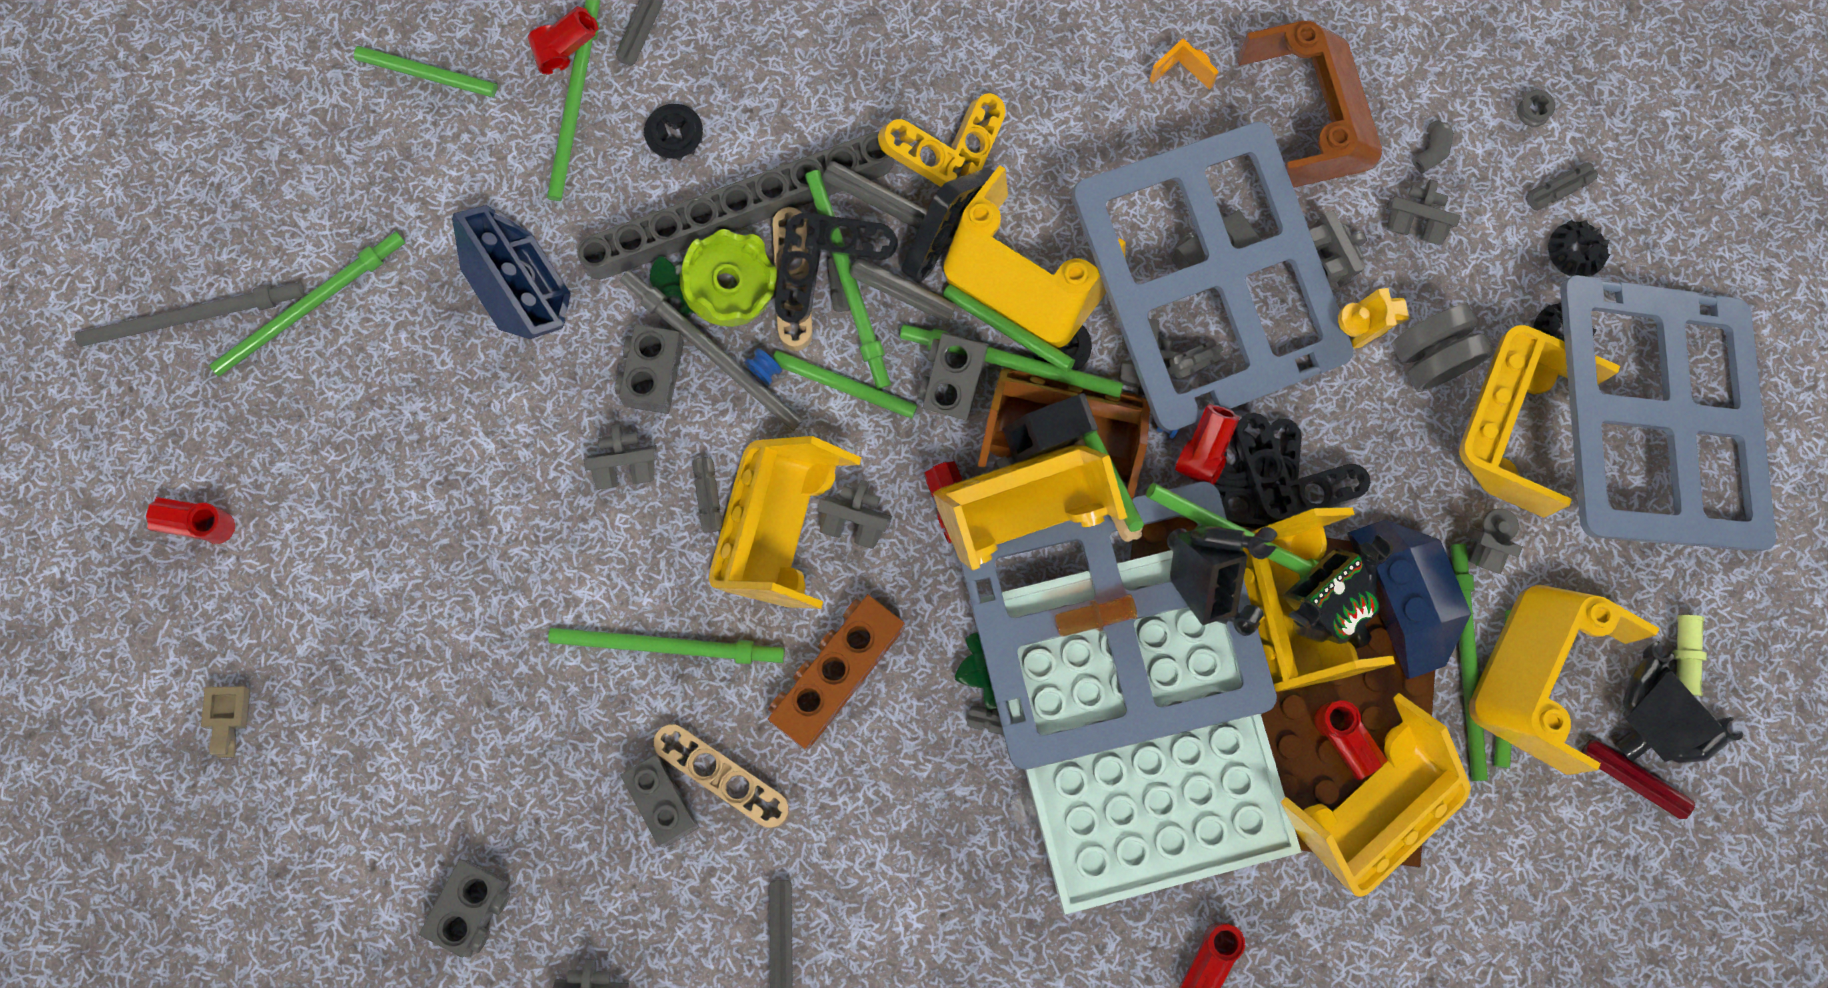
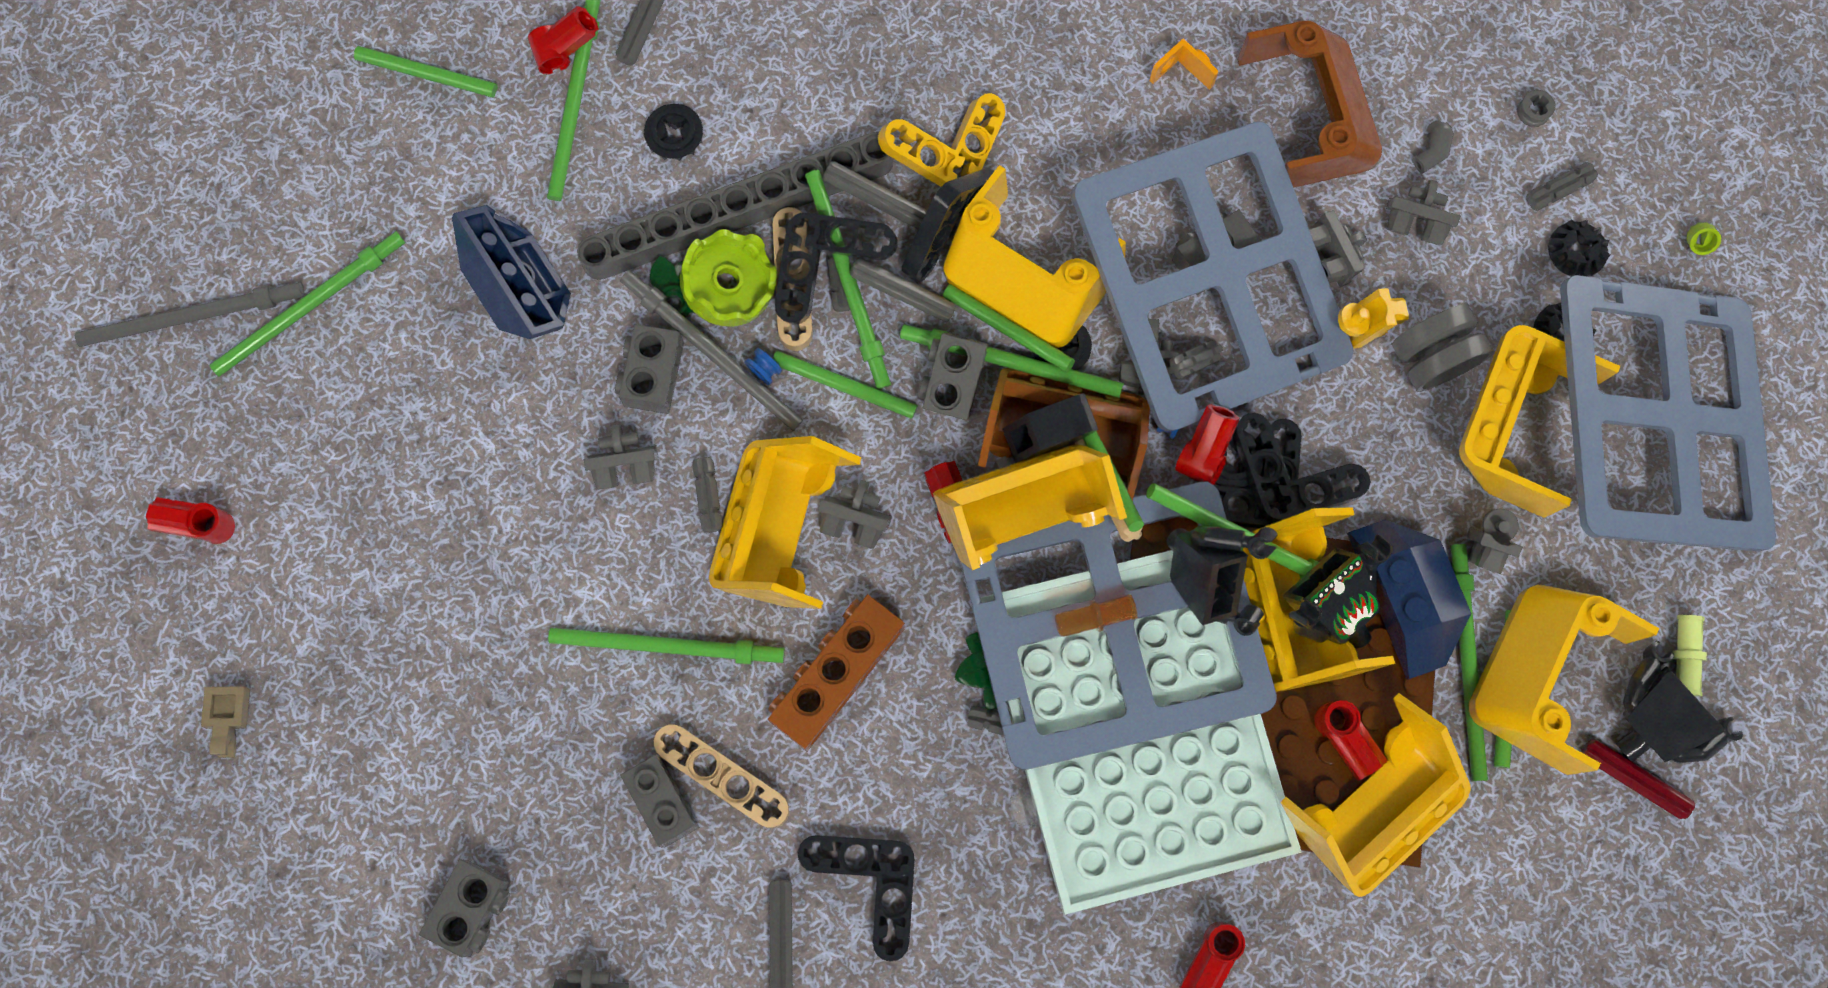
none -> black beam [797,835,915,962]
none -> lime hinge [1686,222,1721,255]

